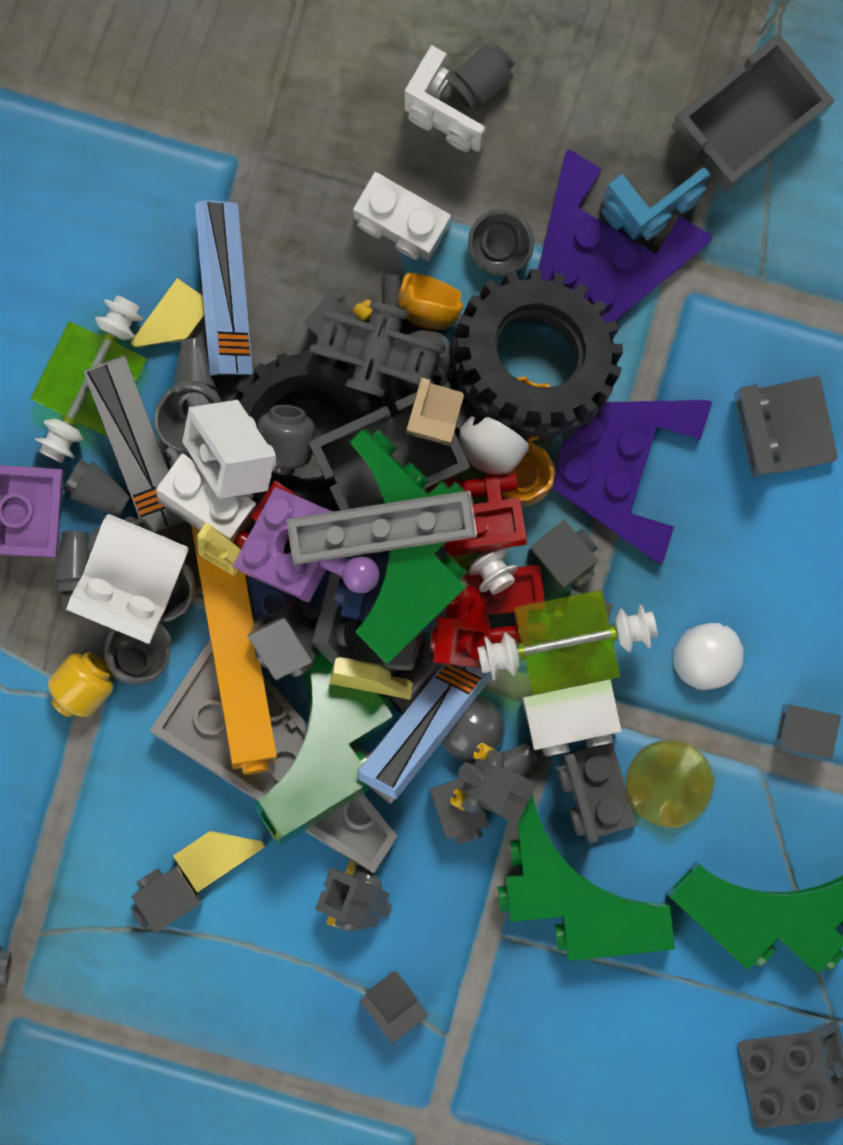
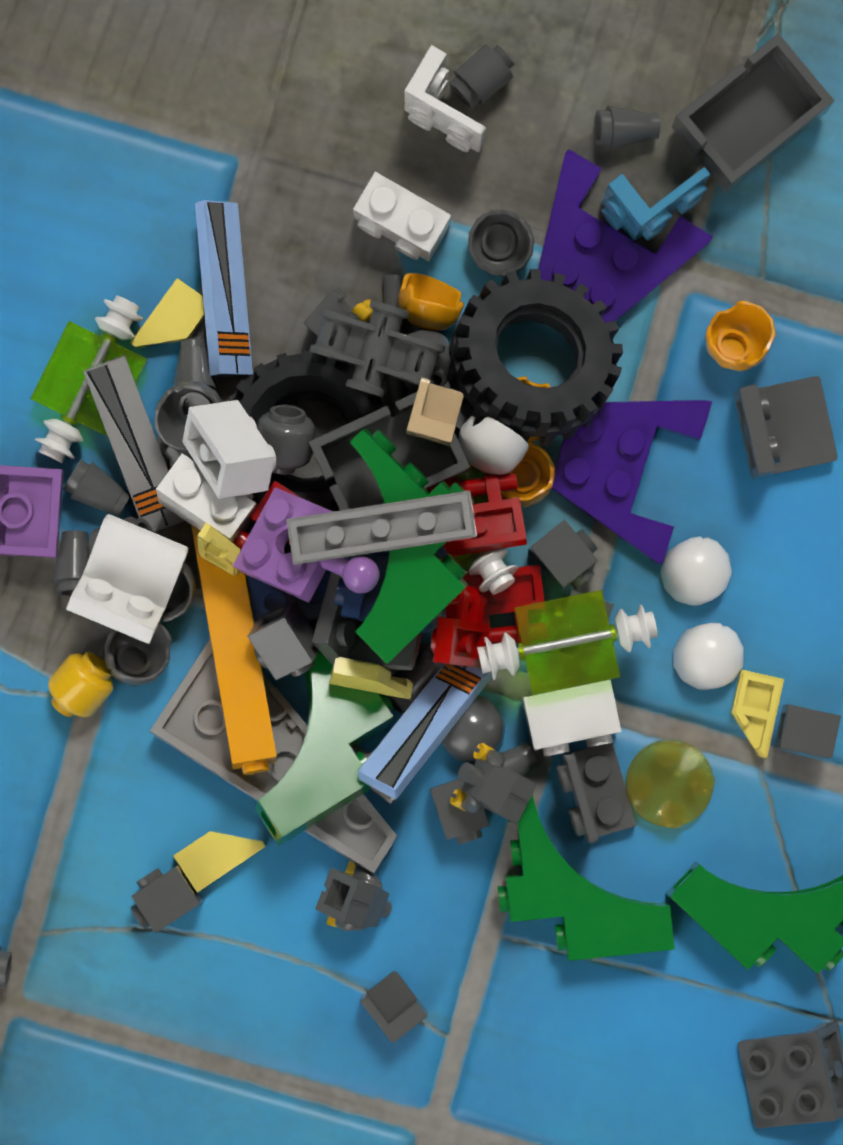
none -> dark grey cone [594,106,660,149]
none -> white hair [660,536,732,606]
none -> light orange hair [704,301,776,371]
none -> light yellow tile [730,669,784,758]

